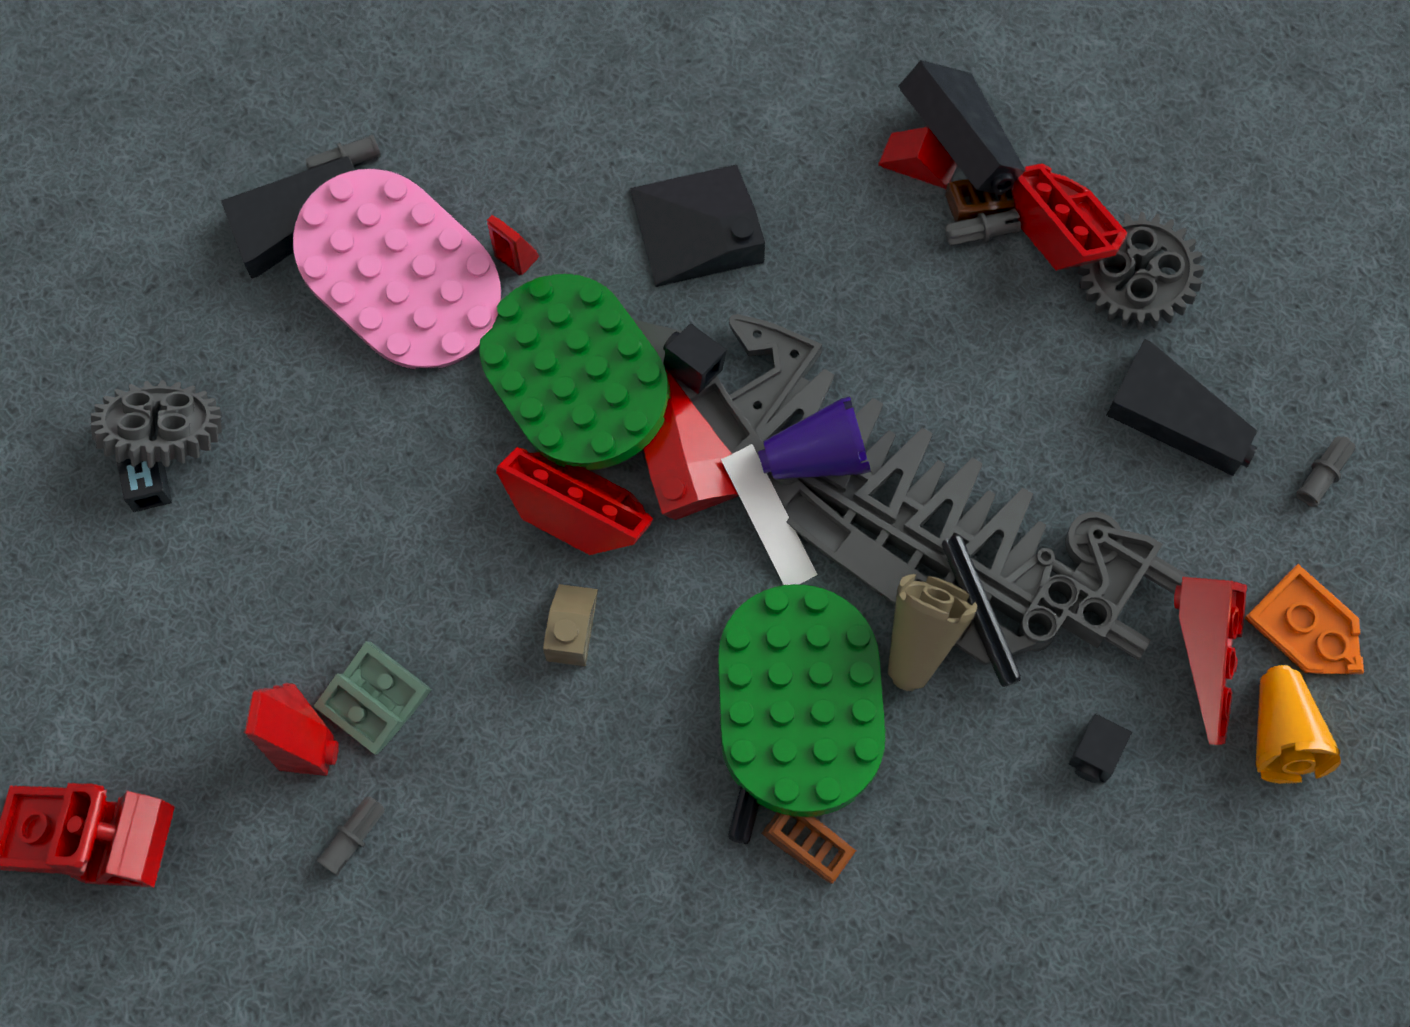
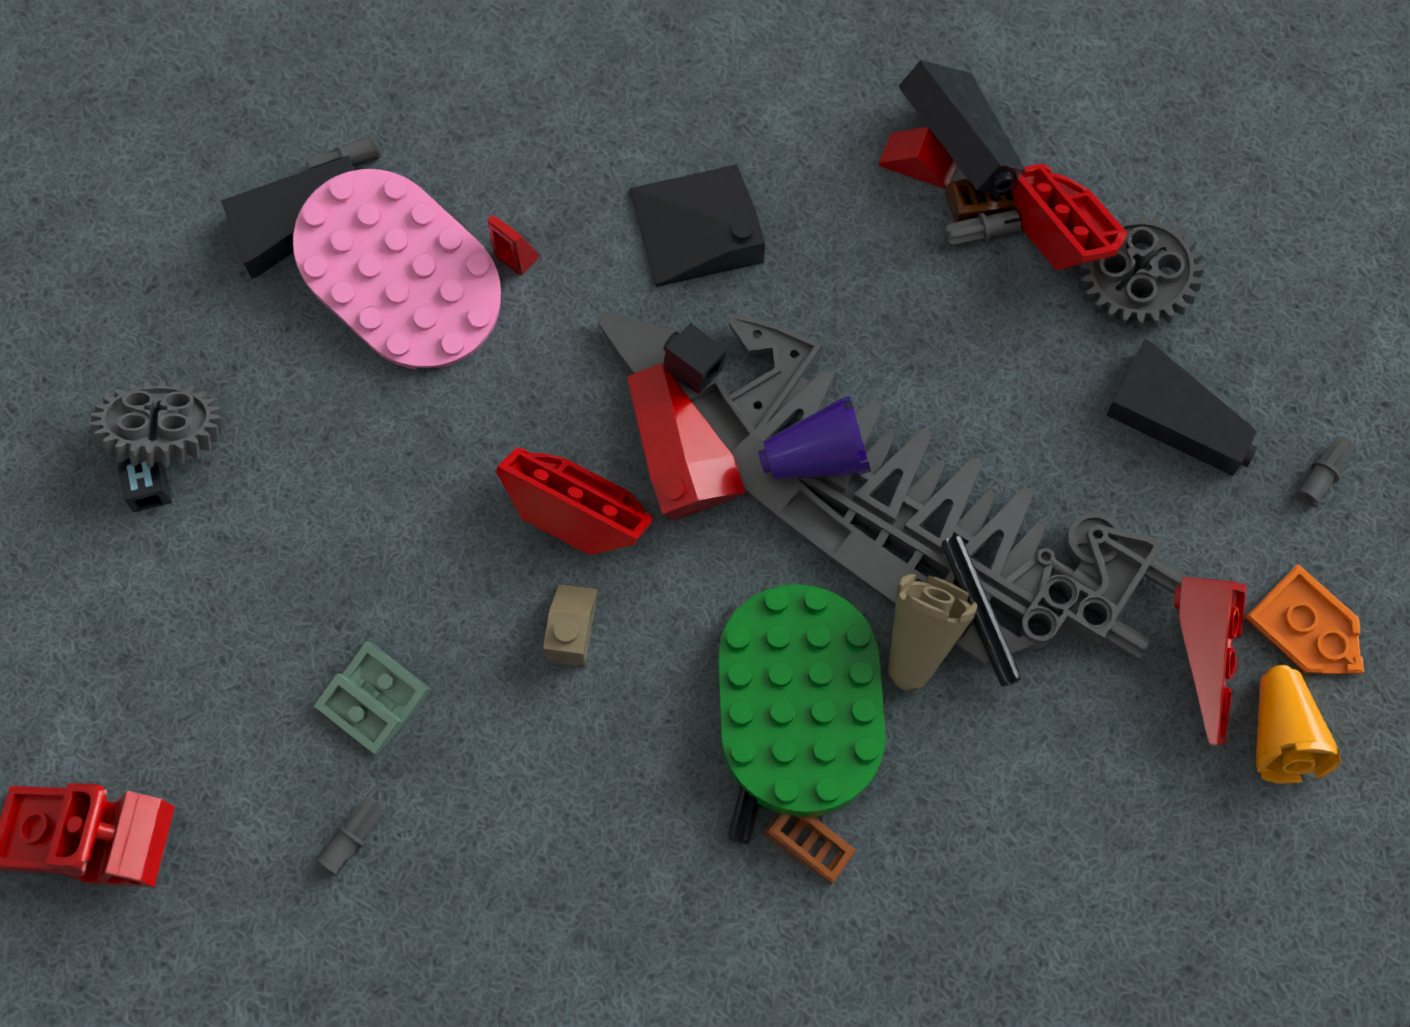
red wedge [245,683,339,776] -> none
green plate [480,274,671,470] -> none
white sticker [721,444,817,585] -> none
black brick [1068,713,1132,783] -> none

